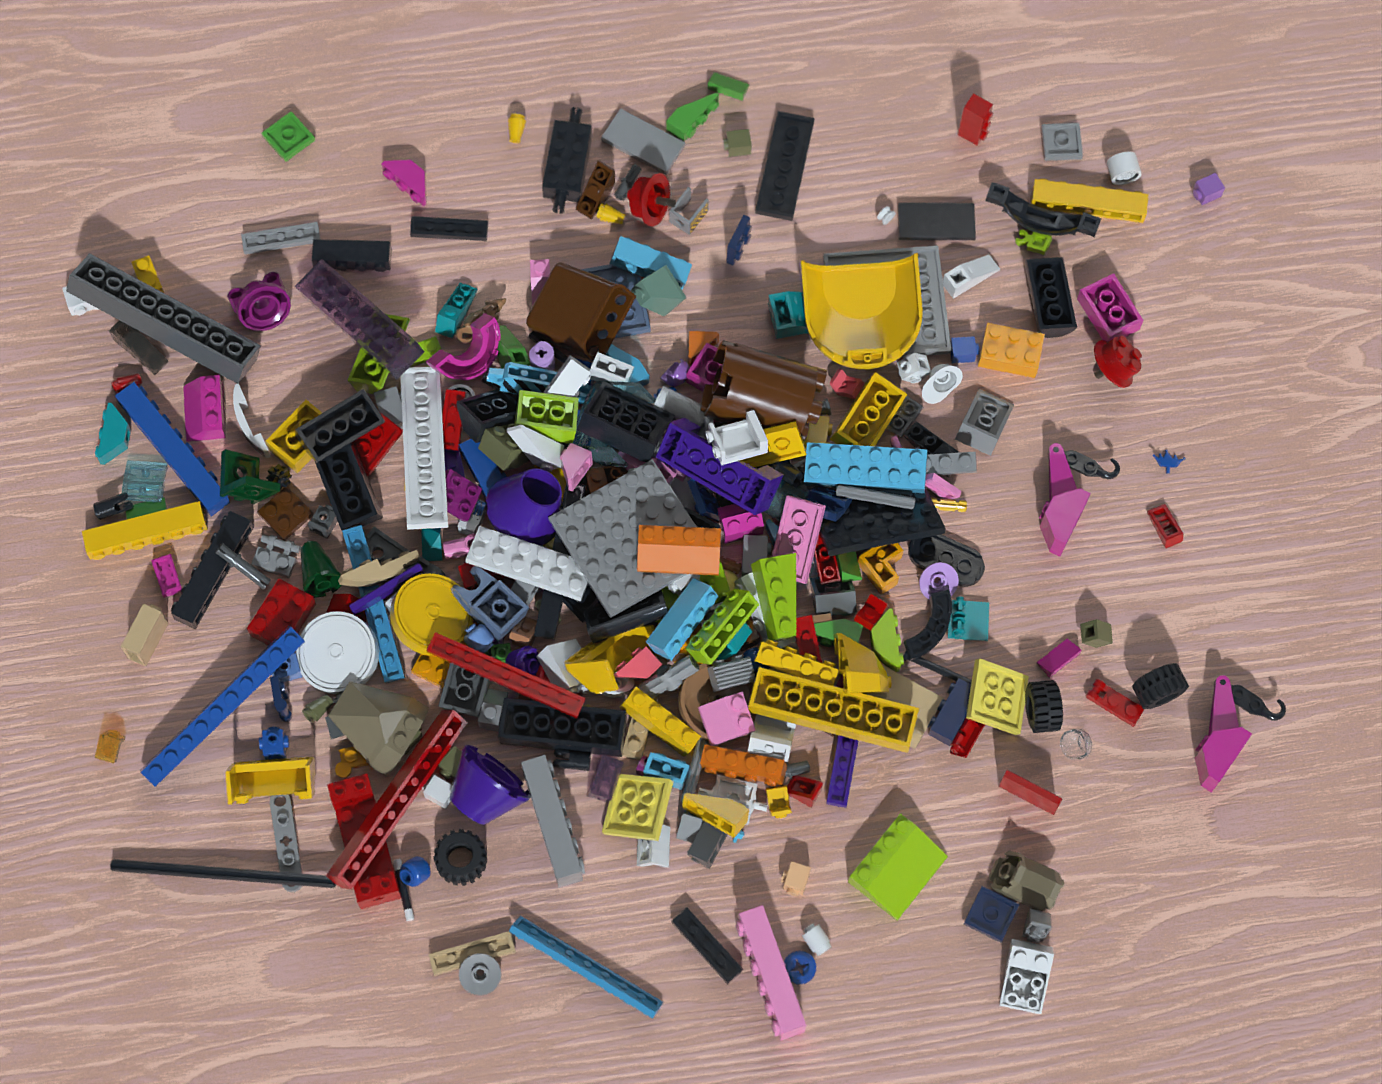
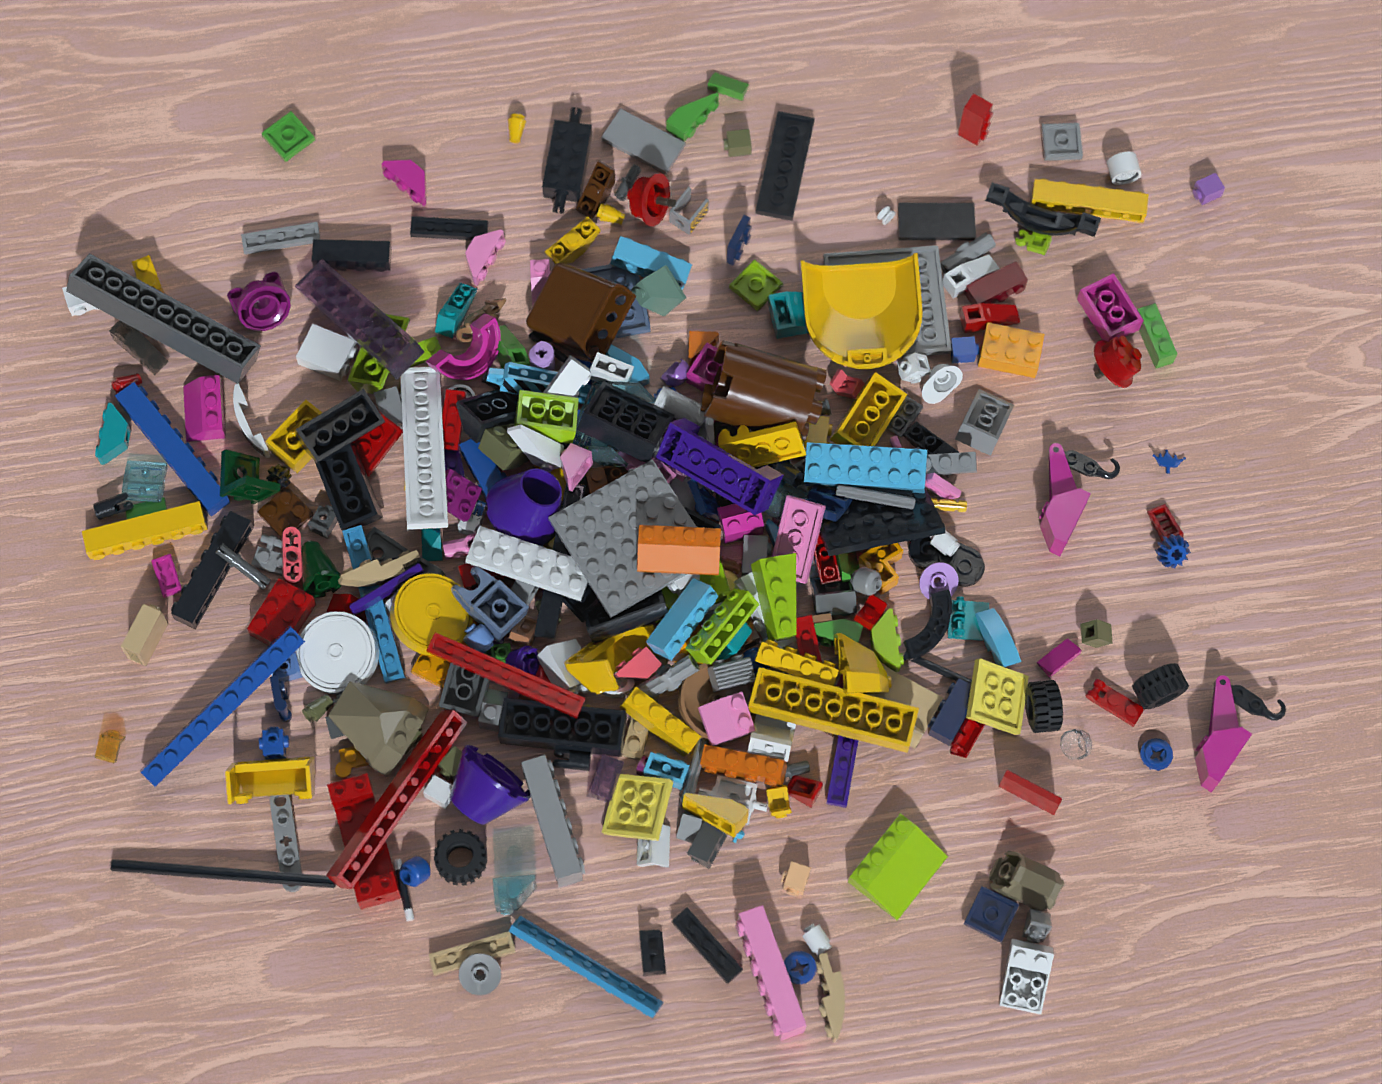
white panel [706,410,768,465] -> none
black brick [1025,257,1077,338] -> none
none -> coral beam [281,527,302,585]
none -> white brick [296,324,358,381]
none -> bright pink slope [465,229,506,286]
none -> clear light blue slope [493,875,537,915]
none -> yellow slope [545,216,601,264]
none -> black hinge [639,930,666,976]
none -> lime tile [729,259,783,311]
none -> tan slope [815,953,845,1042]
none -> light grey head [851,567,882,595]
none -> white brick [930,530,960,557]
none -> light grey piece [940,232,996,274]
none -> red slope [960,303,1020,333]
none -> dark red brick [964,261,1028,305]
none -> medium azure slope [975,608,1021,667]
none -> bright green brick [1137,303,1178,369]
none -> blue gear [1140,738,1173,771]
none -> blue gear [1155,534,1191,569]

